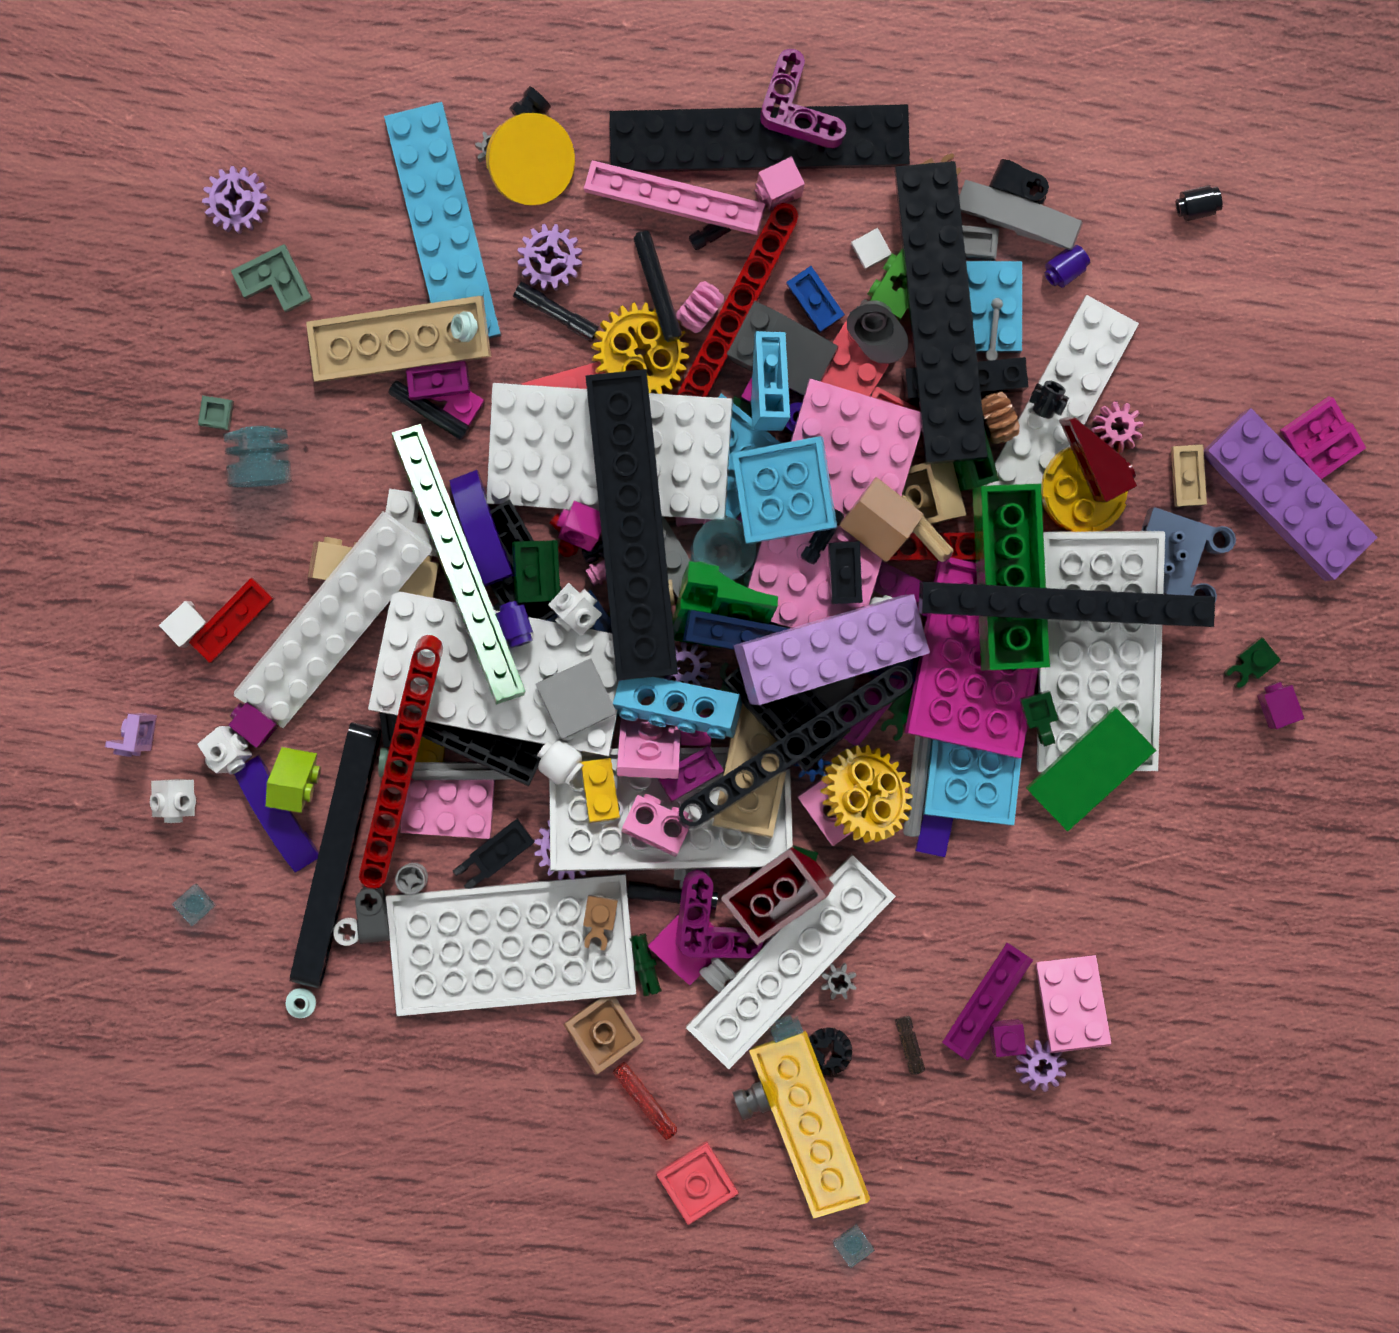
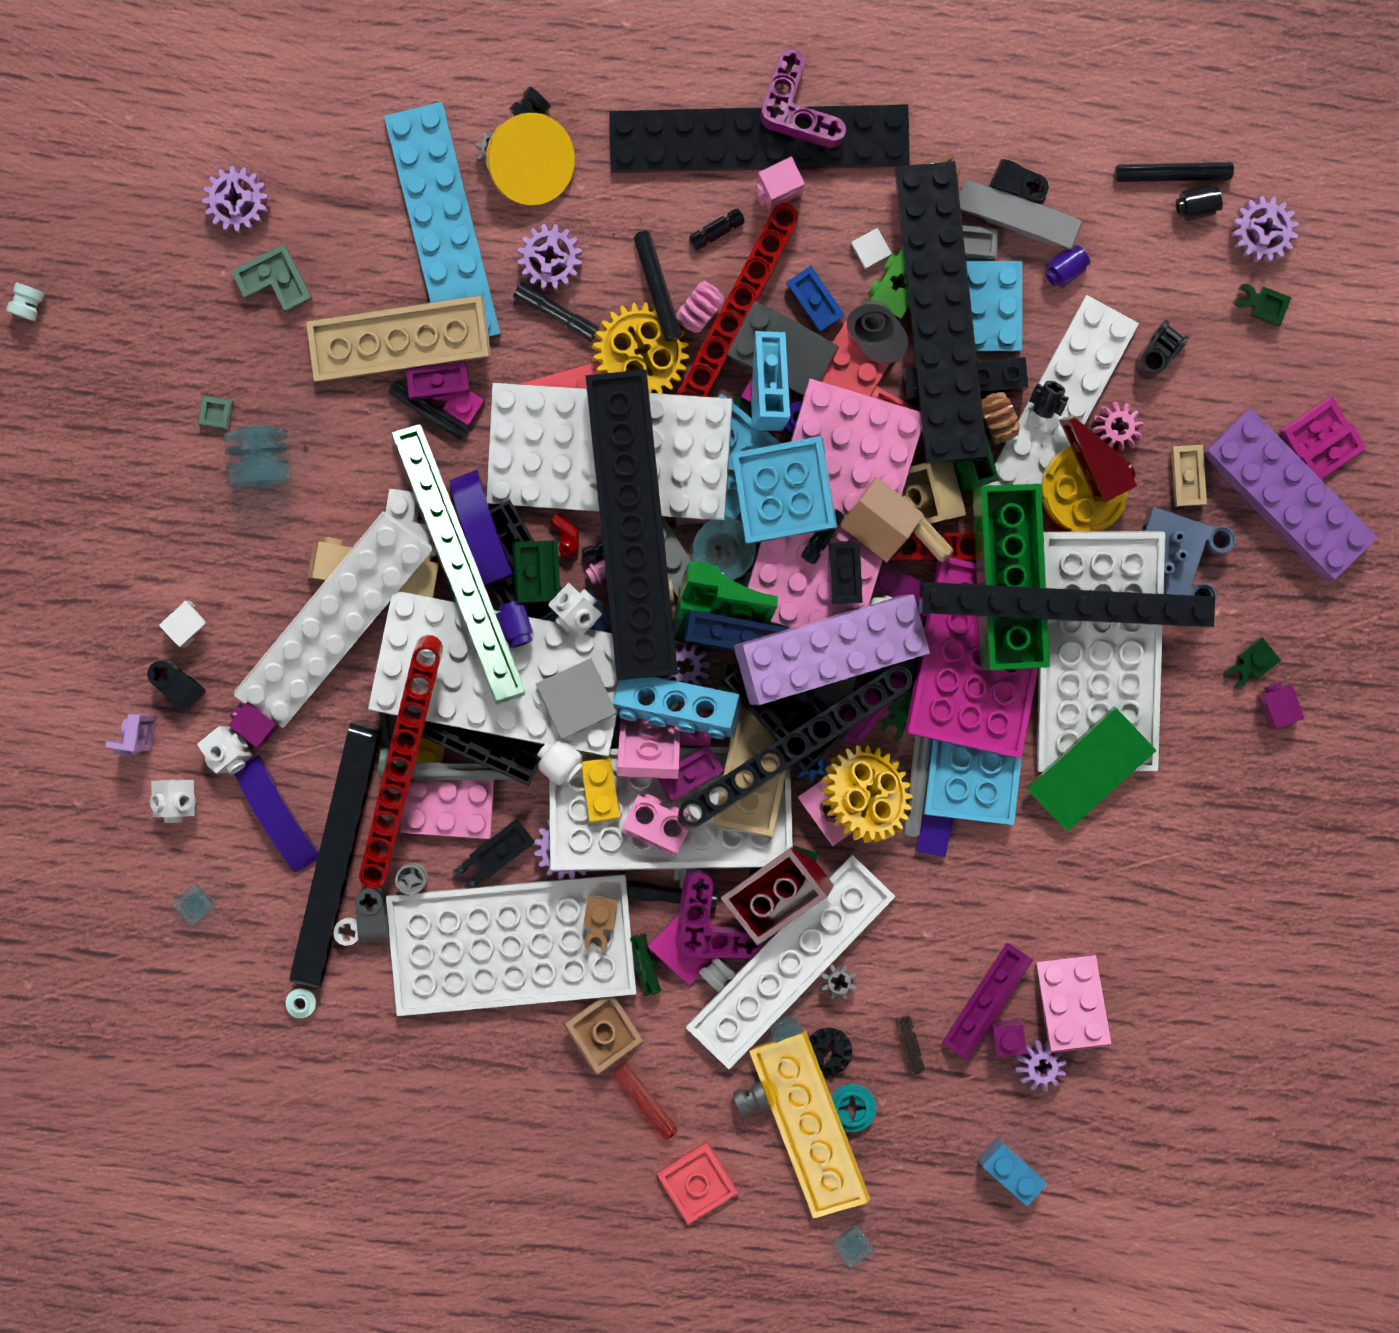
red plate [189,578,275,663] -> none
lime brick [265,747,321,813] -> none
light aqua plate [451,311,478,342] -> none
dark pink brick [557,501,601,552] -> none
bright pink plate [584,160,766,235] -> none
light grey hinge [985,298,1003,361] -> none
dark green plate [1019,690,1058,747] -> none
none -> light aqua wheel [6,282,45,322]
none -> black piece [147,660,206,714]
none -> teal gear [831,1083,876,1132]
none -> dark azure brick [978,1137,1047,1207]
none -> black axle [1114,162,1234,182]
none -> black piece [1135,319,1190,378]
none -> lavender gear [1231,196,1299,263]
none -> dark green plate [1233,284,1292,327]

